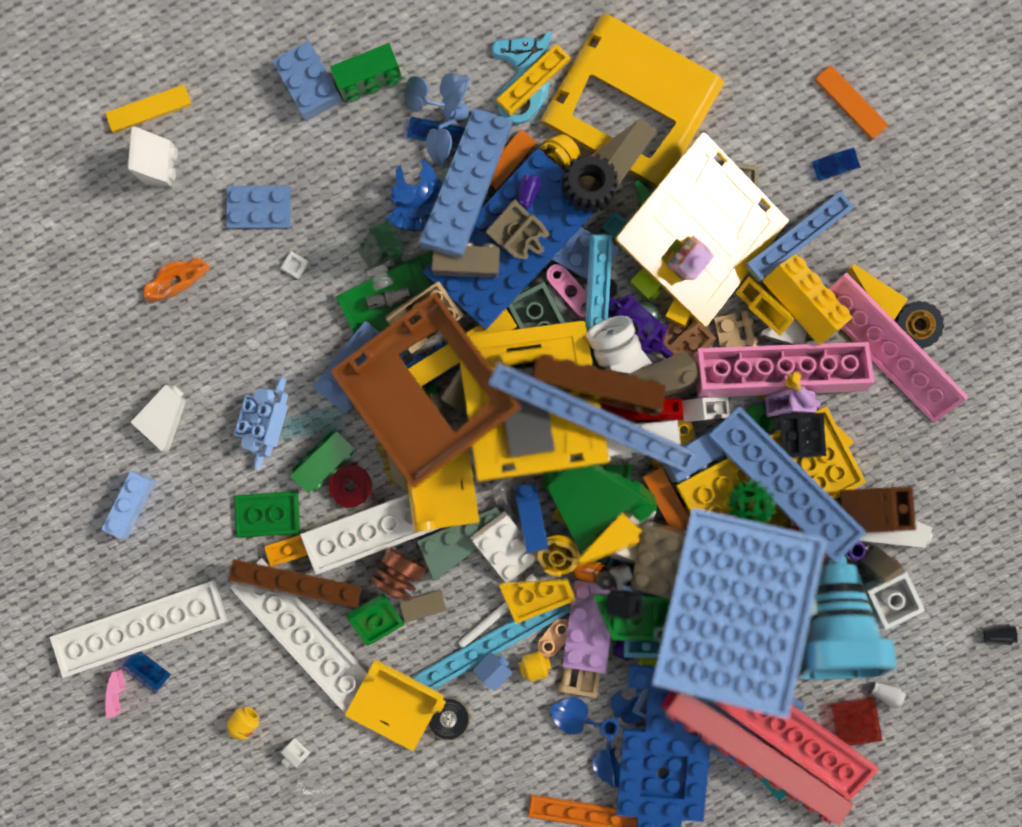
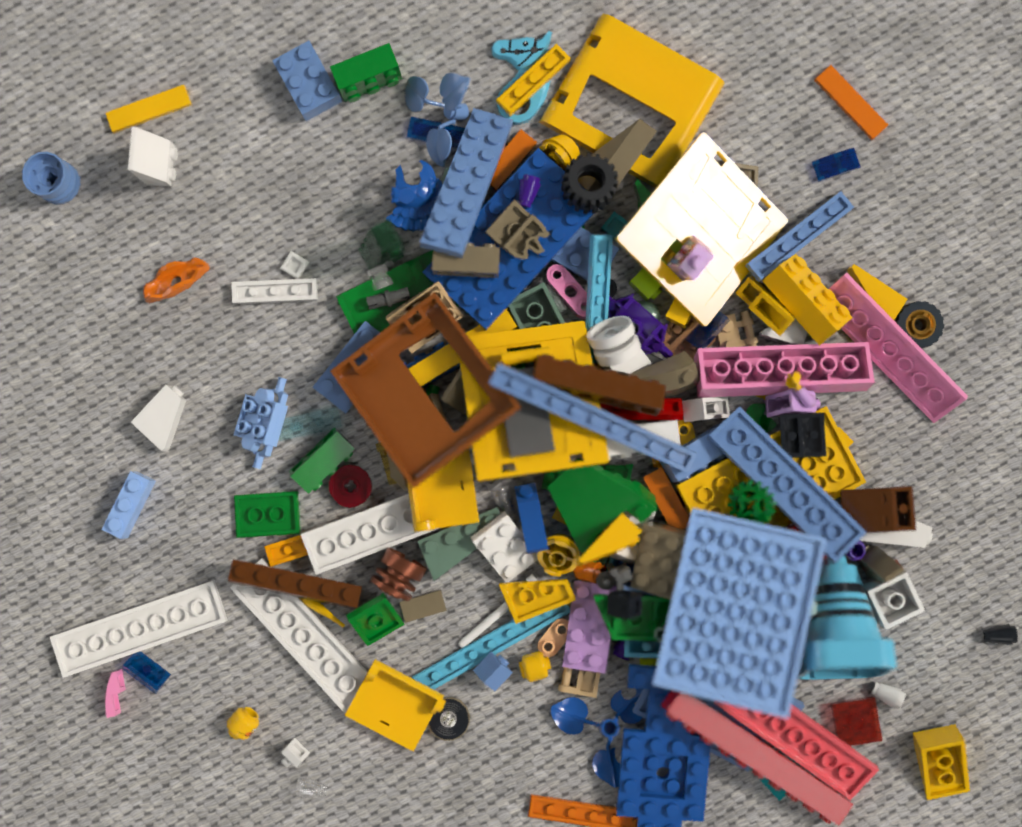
medium blue plate [226,186,291,229] -> none
none -> medium blue wheel [22,152,80,205]
none -> white plate [231,278,318,304]
none -> yellow animal [299,598,345,628]
none -> clear blue slope [685,311,730,350]
none -> yellow slope [913,724,970,800]

